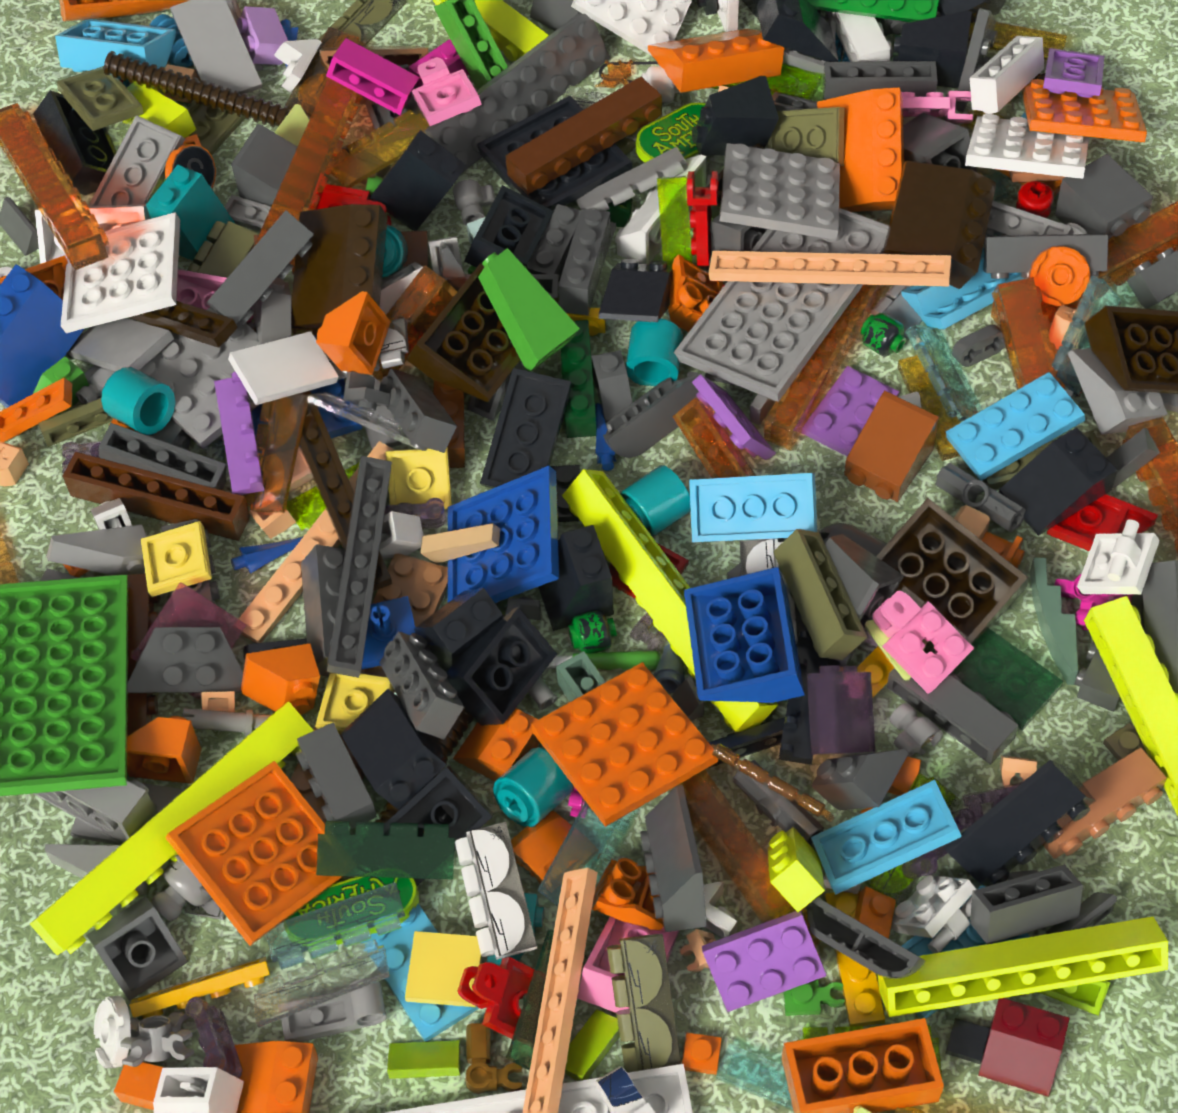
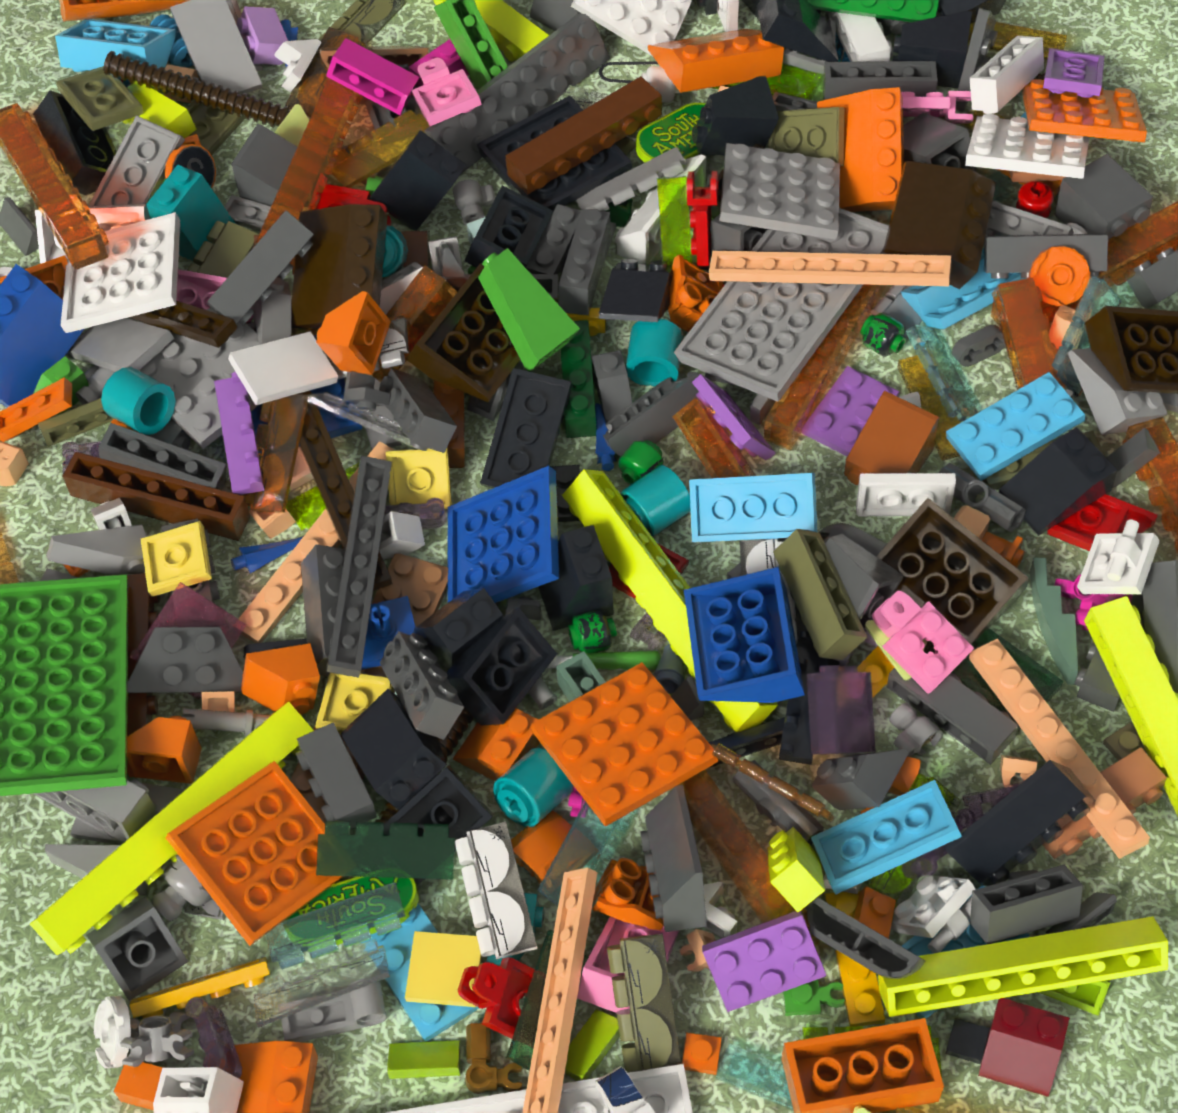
tan piece [421,523,500,564] -> none
clear orange piece [595,60,633,88] -> none
none -> green head [618,440,664,485]
none -> white tile [856,473,956,516]
none -> light nougat plate [969,638,1150,859]

